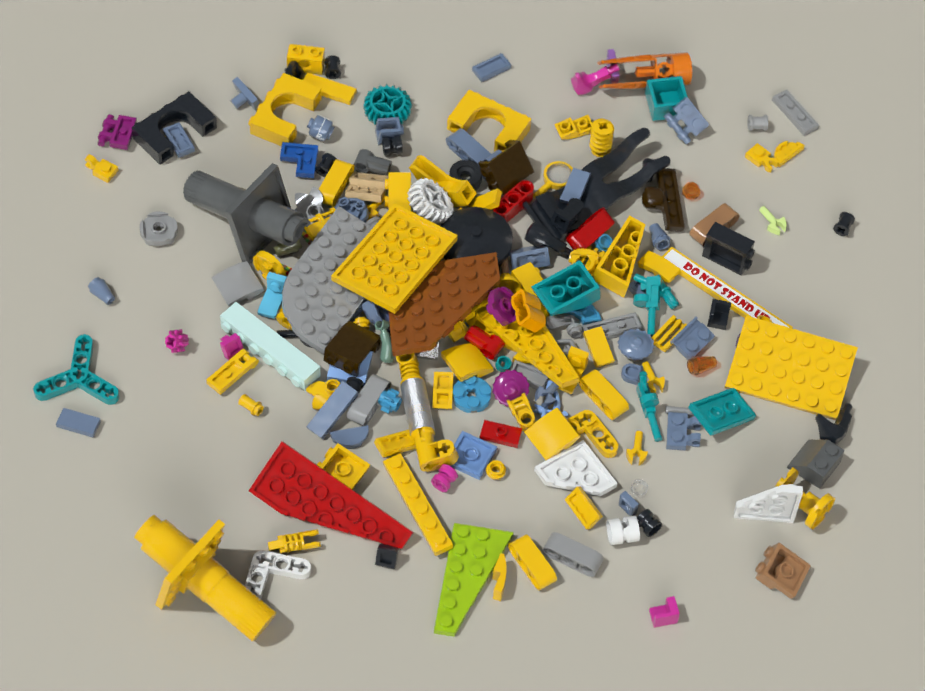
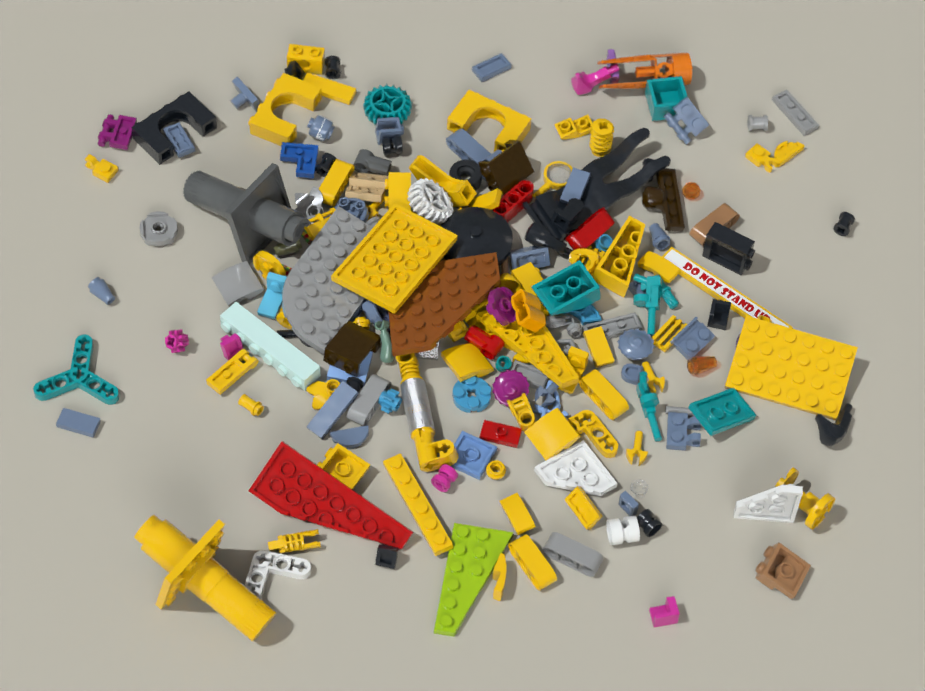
yellow plate [374,429,416,458] -> none
yellow slope [432,372,453,409] -> none
yellowish green bar [759,206,787,235] -> none
dark grey slope [787,439,845,489] -> none
none -> yellow slope [499,493,536,535]

